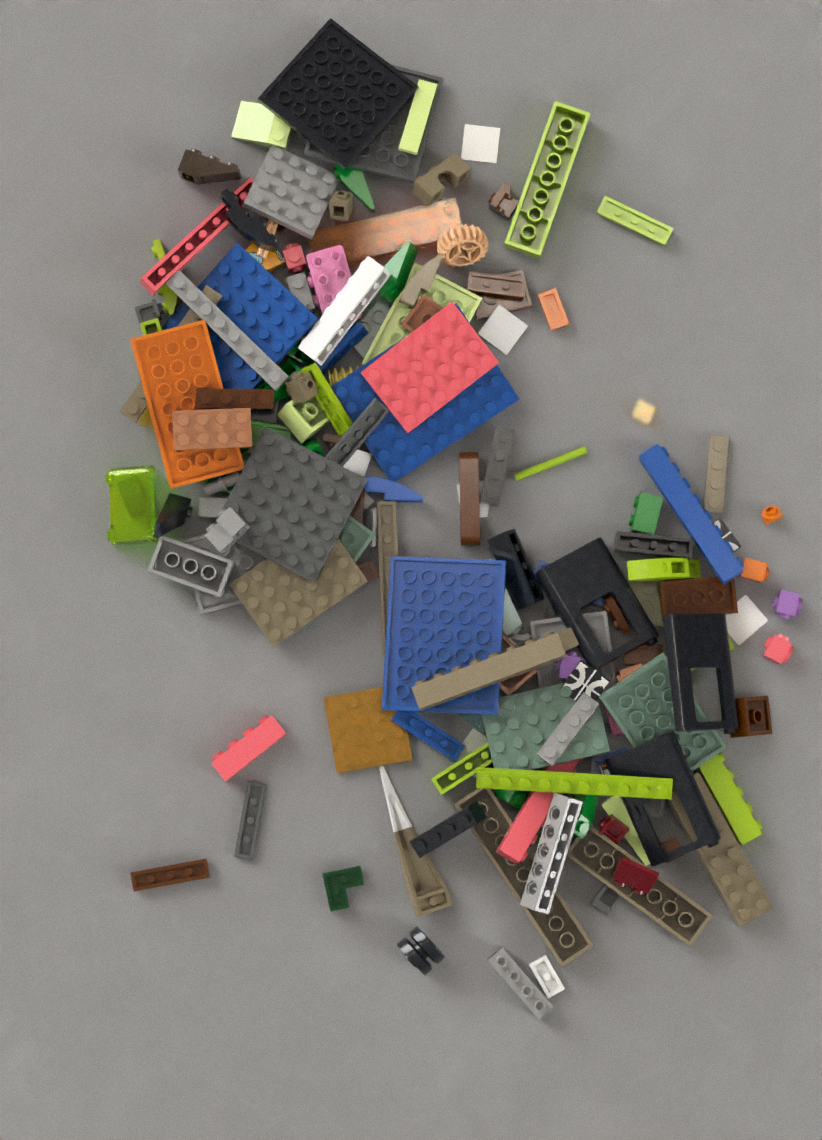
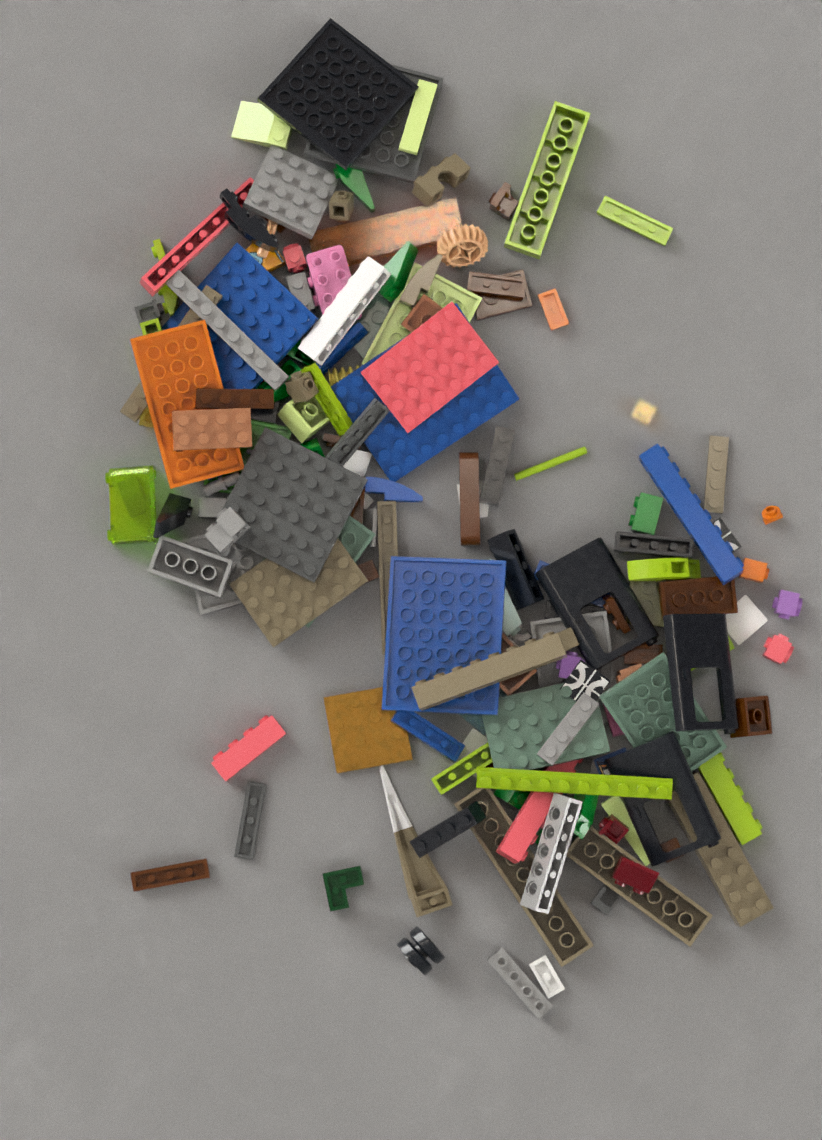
dark brown slope [178,148,242,185] -> none
white sticker [461,124,501,163] -> none
white sticker [478,305,528,355] -> none

